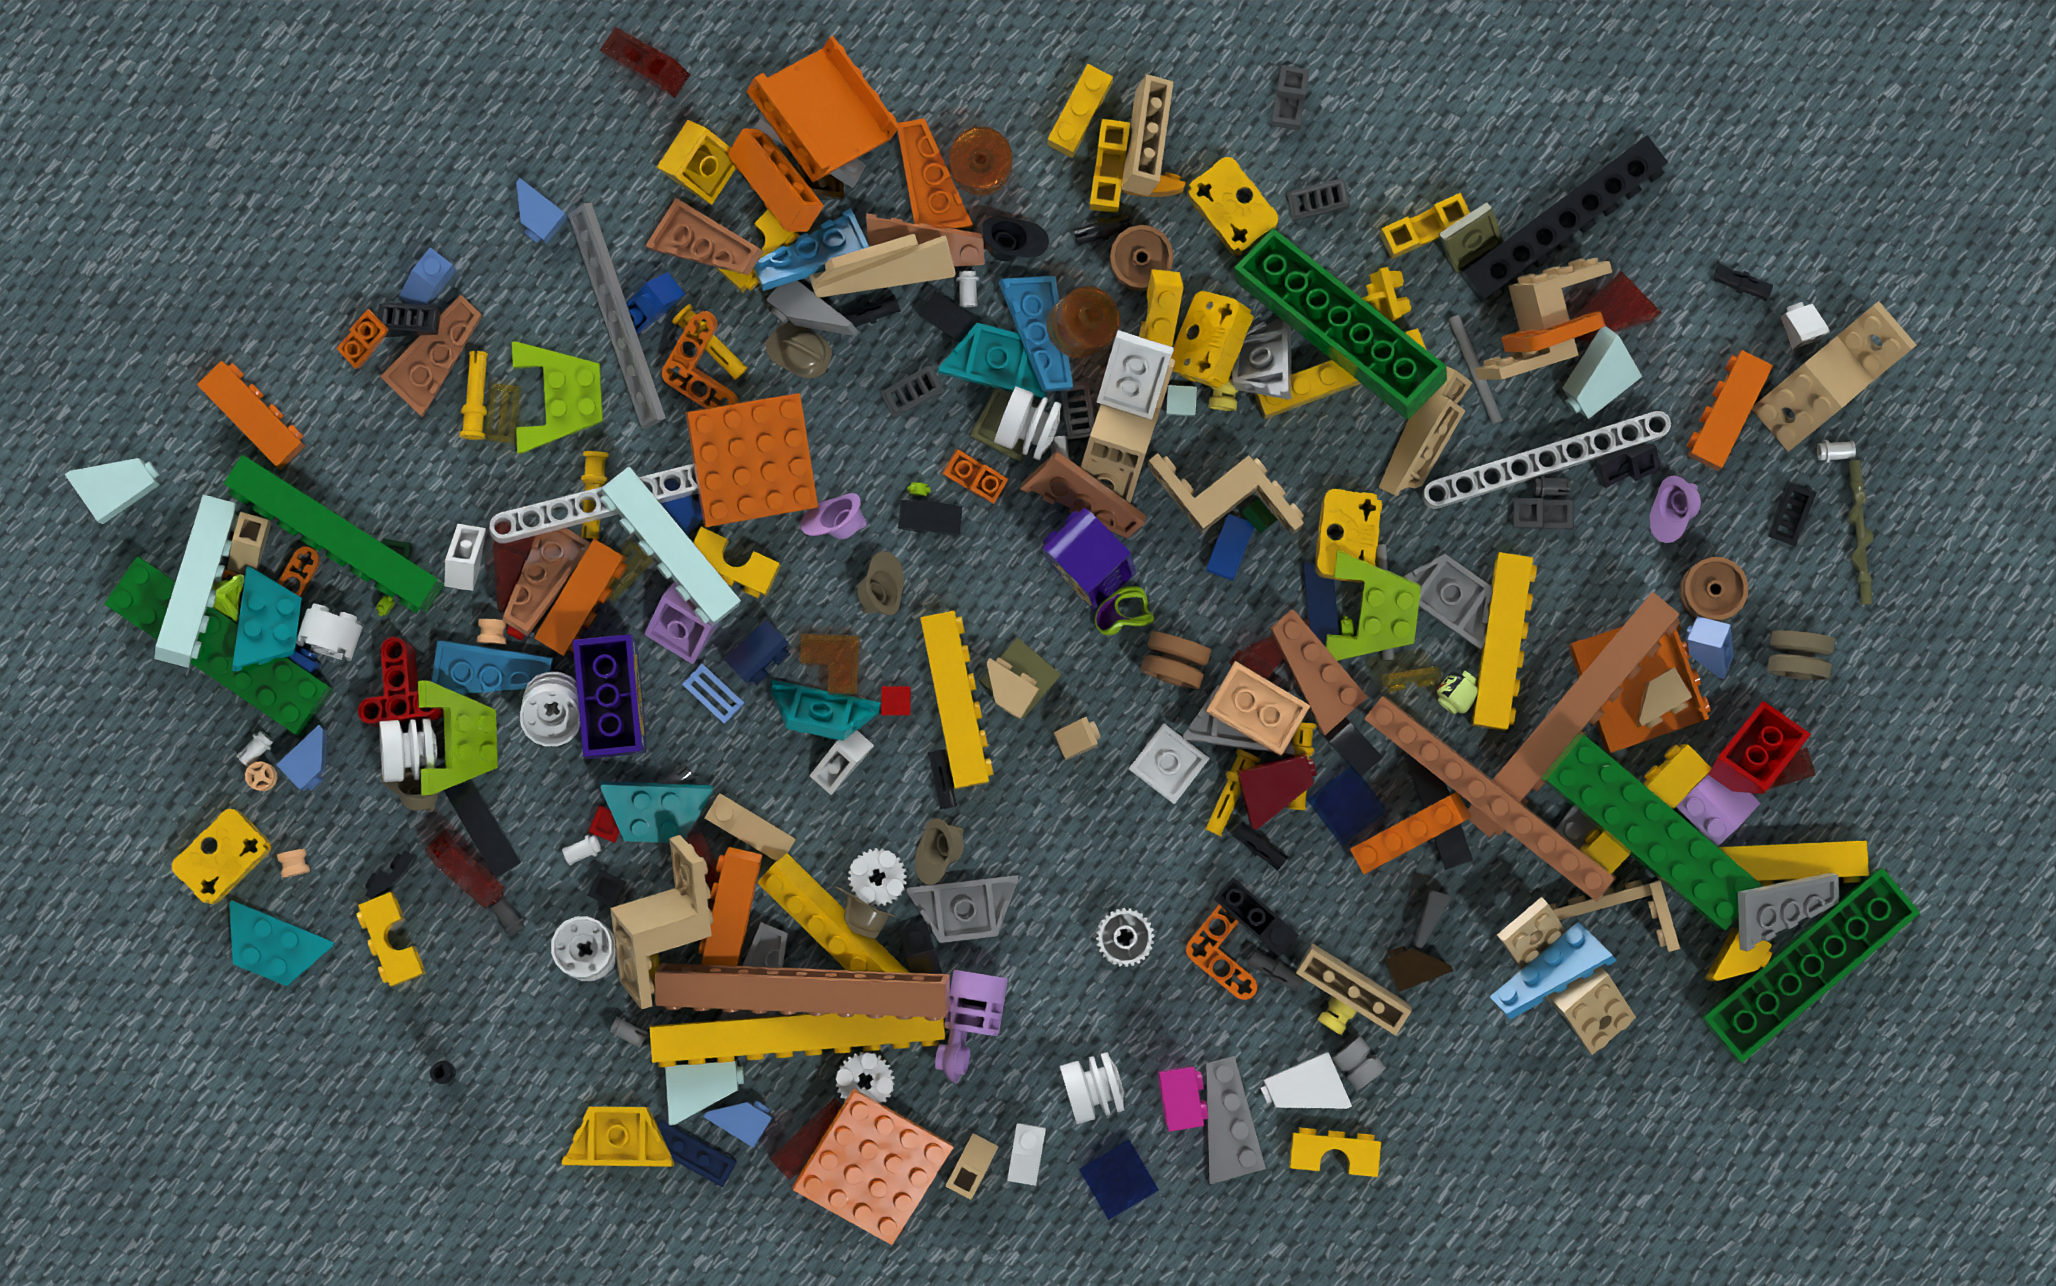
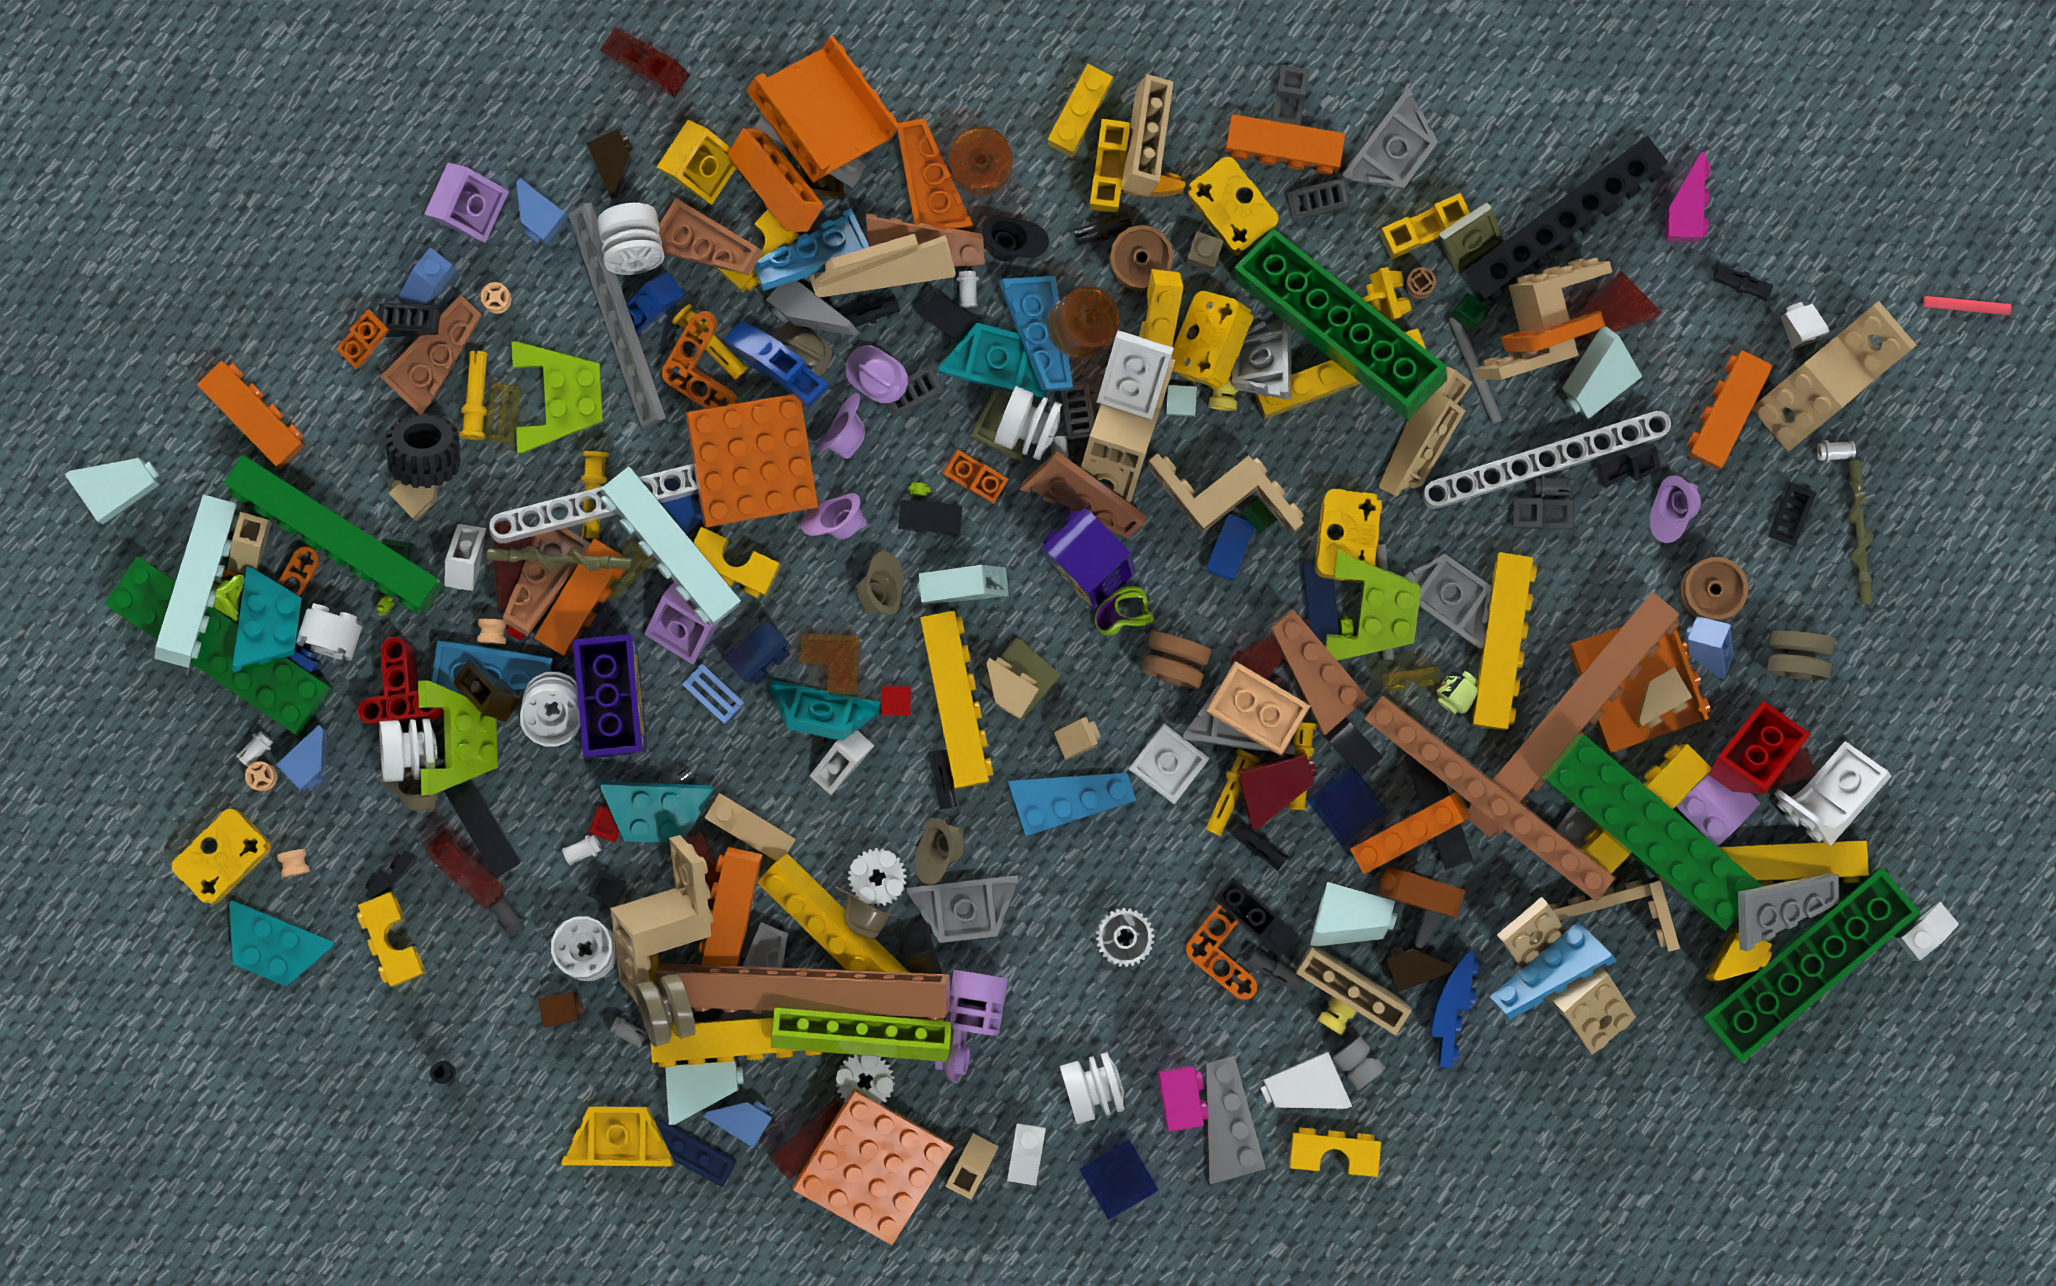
none -> black tyre [386,413,461,488]
none -> tan slope [389,480,438,521]
none -> lavender slope [425,162,509,243]
none -> dark brown slope [453,659,521,722]
none -> light nougat wheel [481,282,512,314]
none -> olive piece [487,546,633,571]
none -> reddish brown brick [538,992,585,1027]
none -> dark brown slope [586,129,633,199]
none -> white wheel [597,203,665,275]
none -> dark tan wheel [635,972,696,1047]
none -> blue slope [722,321,828,408]
none -> lime brick [771,1008,951,1062]
none -> lavender piece [818,393,865,459]
none -> lavender piece [846,345,908,403]
none -> light aqua slope [917,565,1009,603]
none -> dark azure wing [1008,773,1136,836]
none -> dark tan brick [1186,231,1224,273]
none -> orange brick [1225,114,1346,175]
none -> light aqua slope [1310,882,1397,946]
none -> light grey wing [1342,87,1438,190]
none -> dark orange slope [1377,866,1466,918]
none -> medium nougat wheel [1405,267,1436,300]
none -> blue slope [1429,952,1479,1068]
none -> dark green tile [1450,293,1490,332]
none -> dark pink slope [1665,152,1710,242]
none -> white bracket [1774,741,1891,846]
none -> white slope [1895,902,1959,961]
none -> coral bar [1923,296,2012,315]

